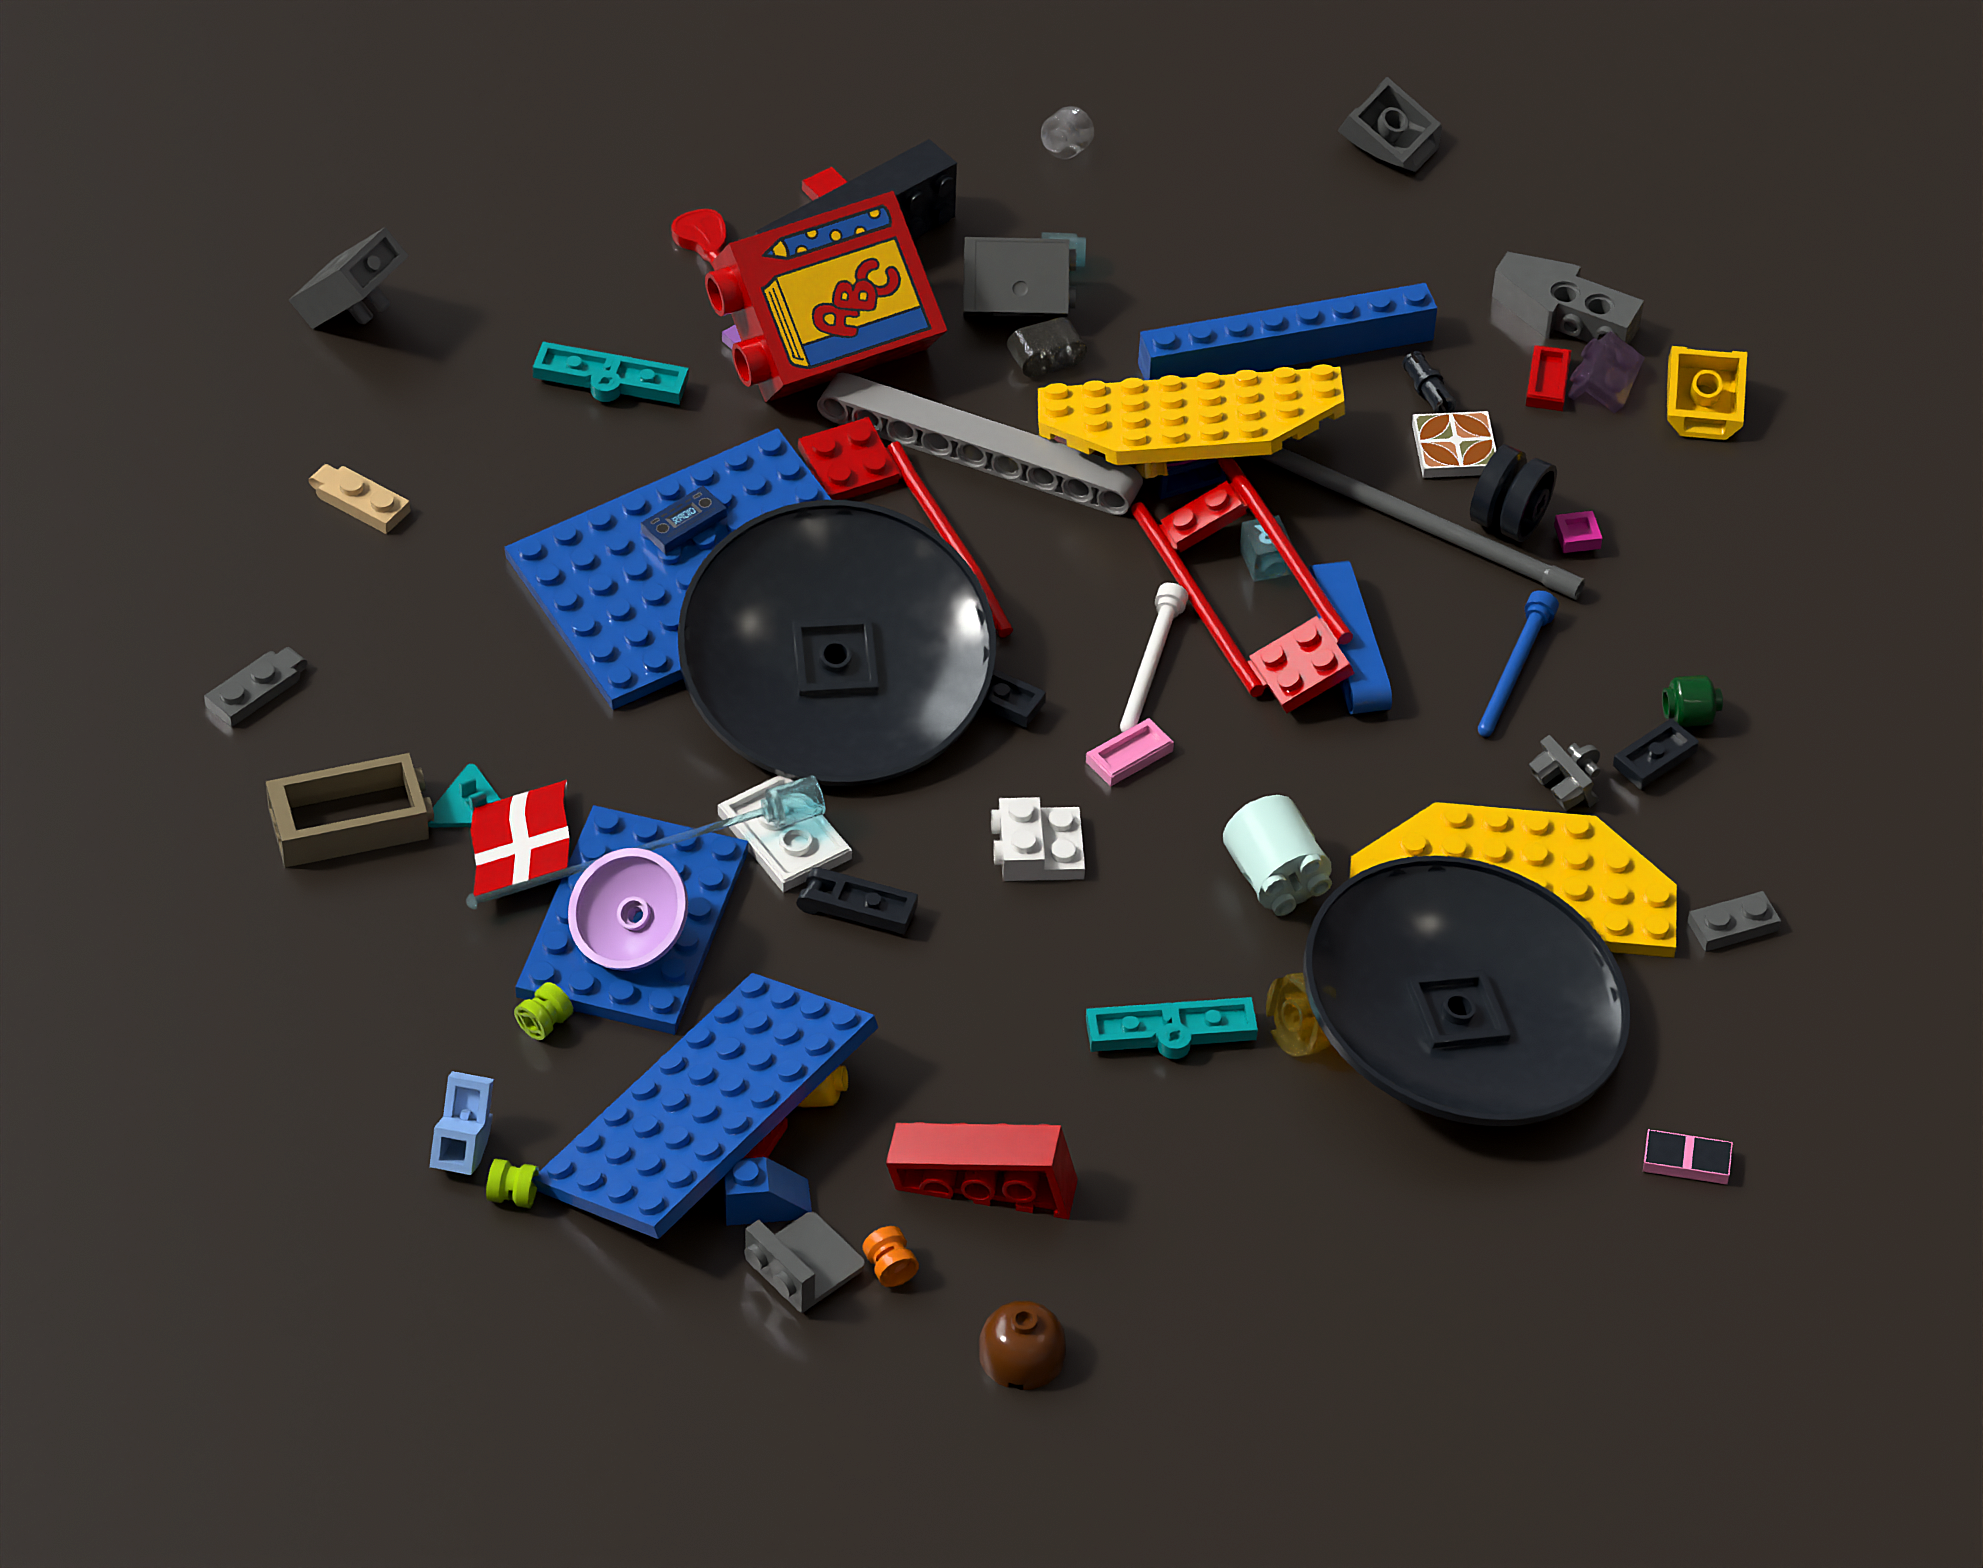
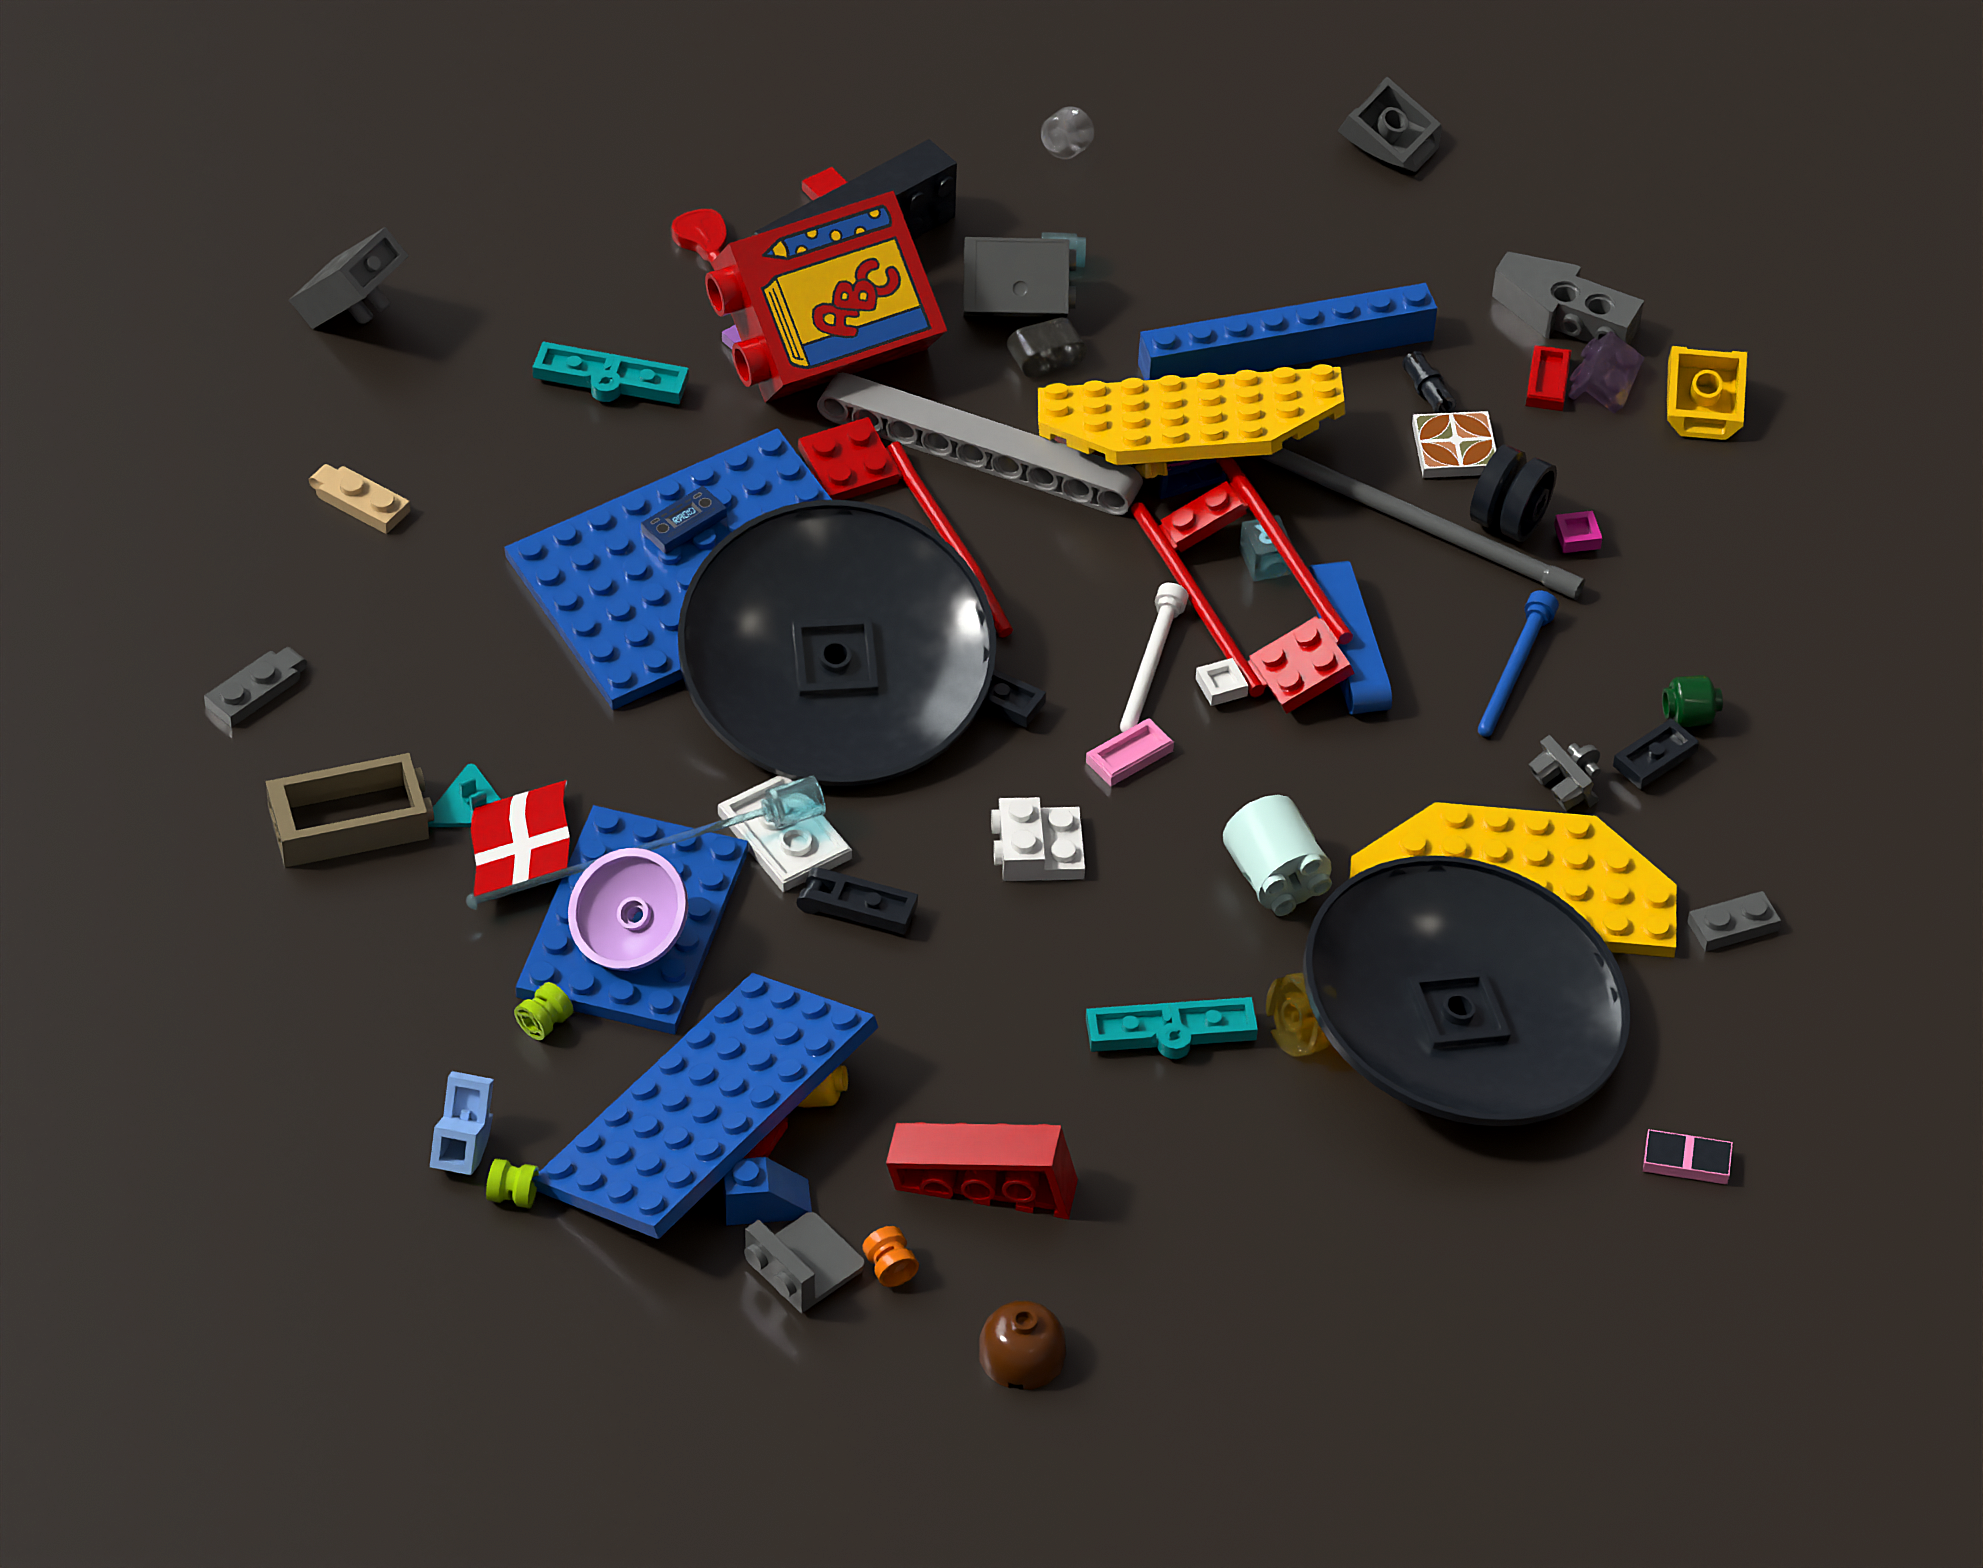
none -> white plate [1196,658,1248,706]

